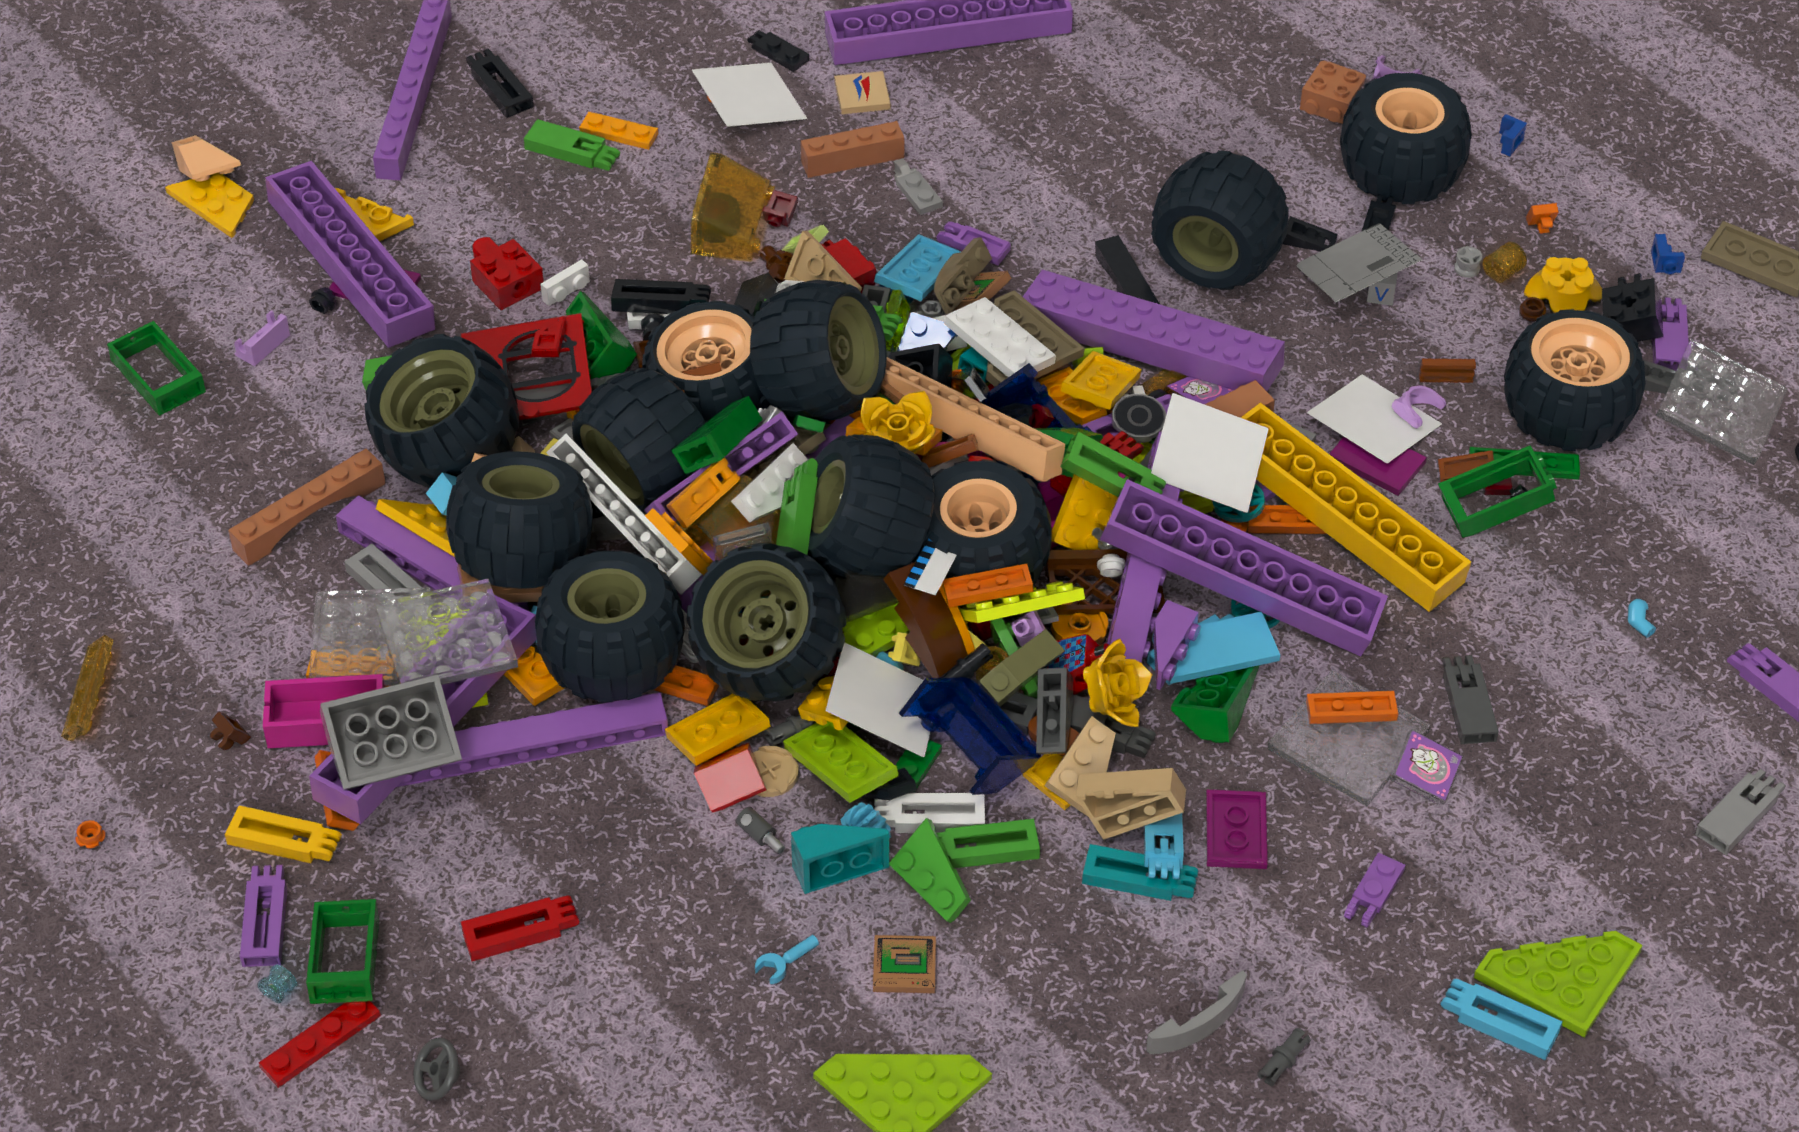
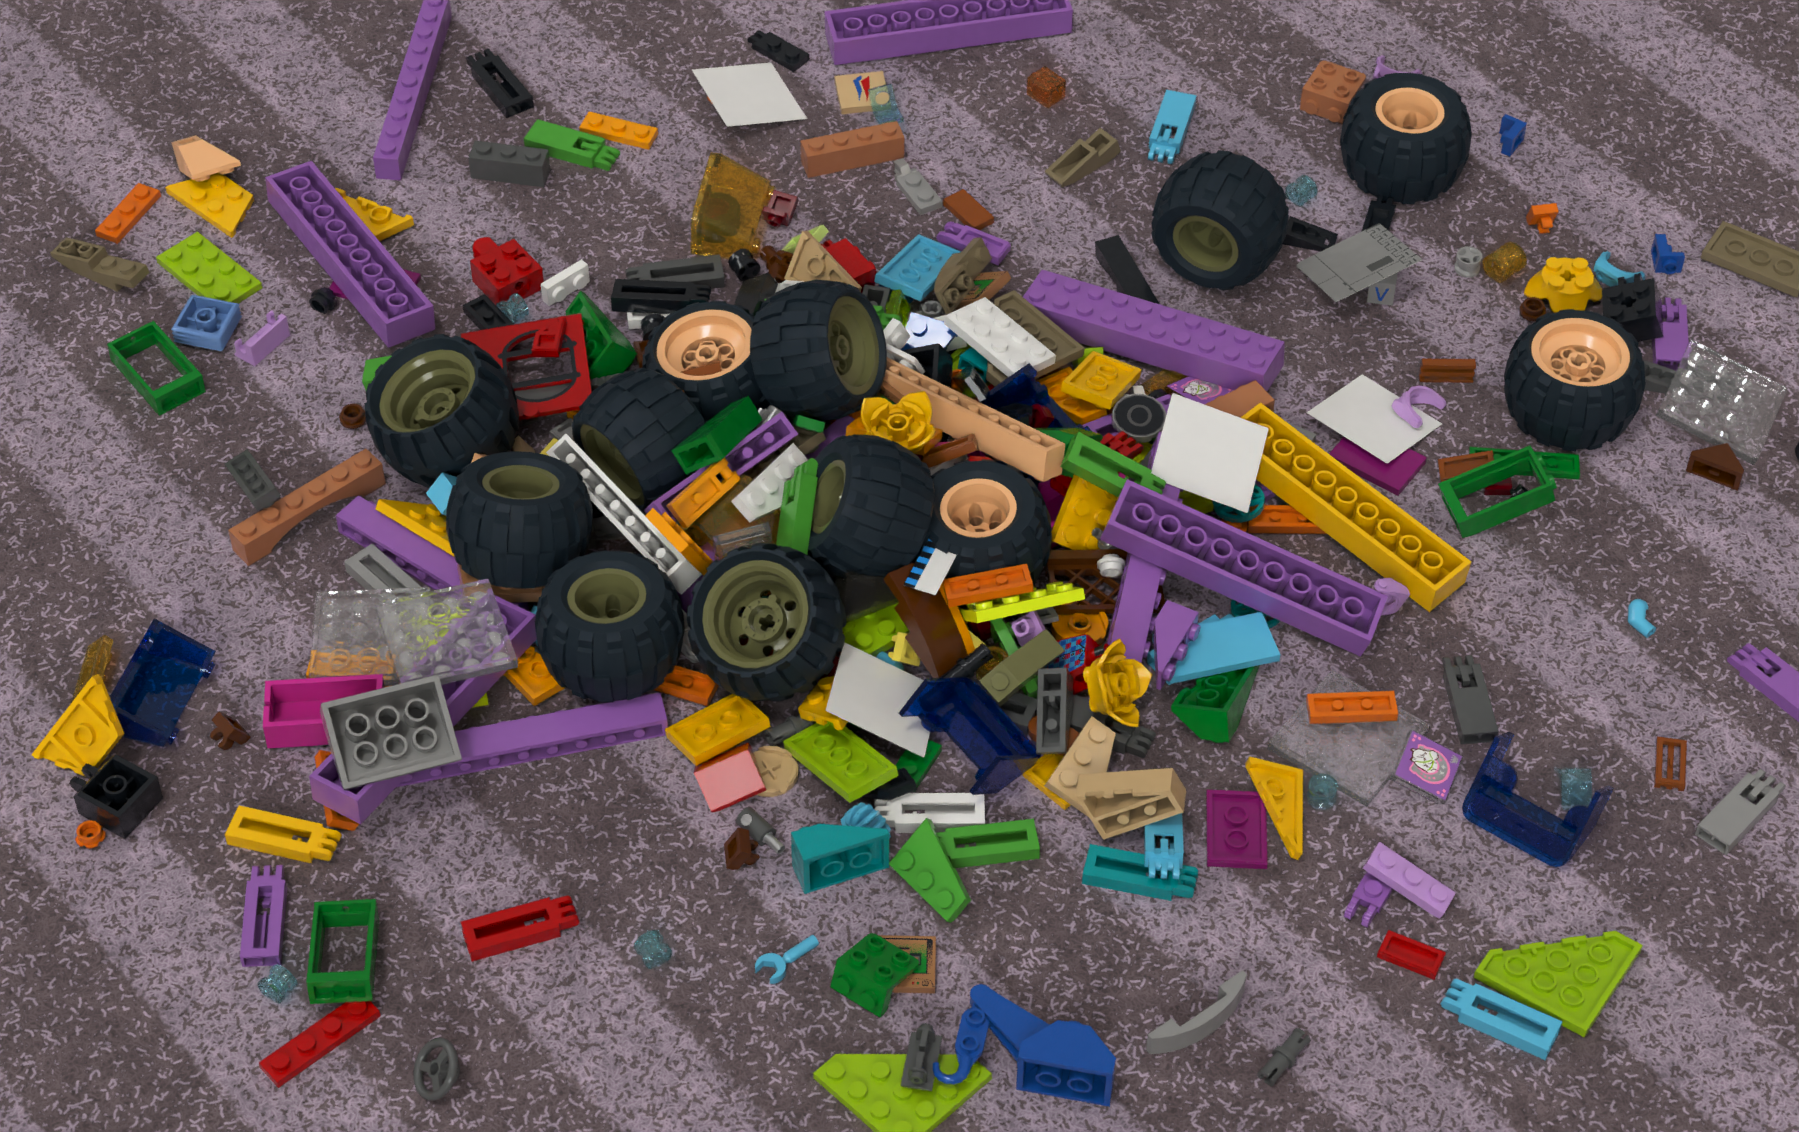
none -> yellow wing [31,674,124,777]
none -> dark tan slope [51,237,150,292]
none -> black hinge [69,754,163,839]
none -> orange plate [95,183,161,244]
none -> clear blue windscreen [110,618,216,747]
none -> lime plate [156,232,262,304]
none -> medium blue brick [171,295,242,351]
none -> dark grey plate [225,449,281,511]
none -> reddish brown plate [339,404,366,429]
none -> black hinge [463,294,514,330]
none -> dark grey brick [468,141,551,187]
none -> clear light blue wheel [496,293,529,323]
none -> dark grey hinge [625,254,725,289]
none -> clear light blue wheel [634,930,672,969]
none -> reddish brown tile [724,827,760,870]
none -> black wheel [728,249,760,281]
none -> green bracket [830,933,919,1018]
none -> clear light blue bracket [868,83,904,125]
none -> white bracket [883,318,925,374]
none -> dark grey hinge [901,1023,942,1091]
none -> blue slope [933,984,1116,1107]
none -> dark orange tile [943,189,994,230]
none -> clear orange brick [1027,66,1066,108]
none -> dark tan slope [1045,128,1121,187]
none -> medium azure hinge [1148,90,1197,164]
none -> yellow wing [1245,756,1303,860]
none -> clear light blue wheel [1285,175,1318,207]
none -> clear light blue wheel [1306,773,1338,810]
none -> lavender plate [1363,842,1456,918]
none -> lavender helmet [1374,578,1410,616]
none -> red tile [1377,930,1446,980]
none -> clear blue windscreen [1462,732,1614,867]
none -> clear light blue bracket [1554,767,1592,809]
none -> medium azure helmet [1593,251,1646,287]
none -> dark orange tile [1654,736,1687,791]
none -> reddish brown slope [1686,443,1744,491]

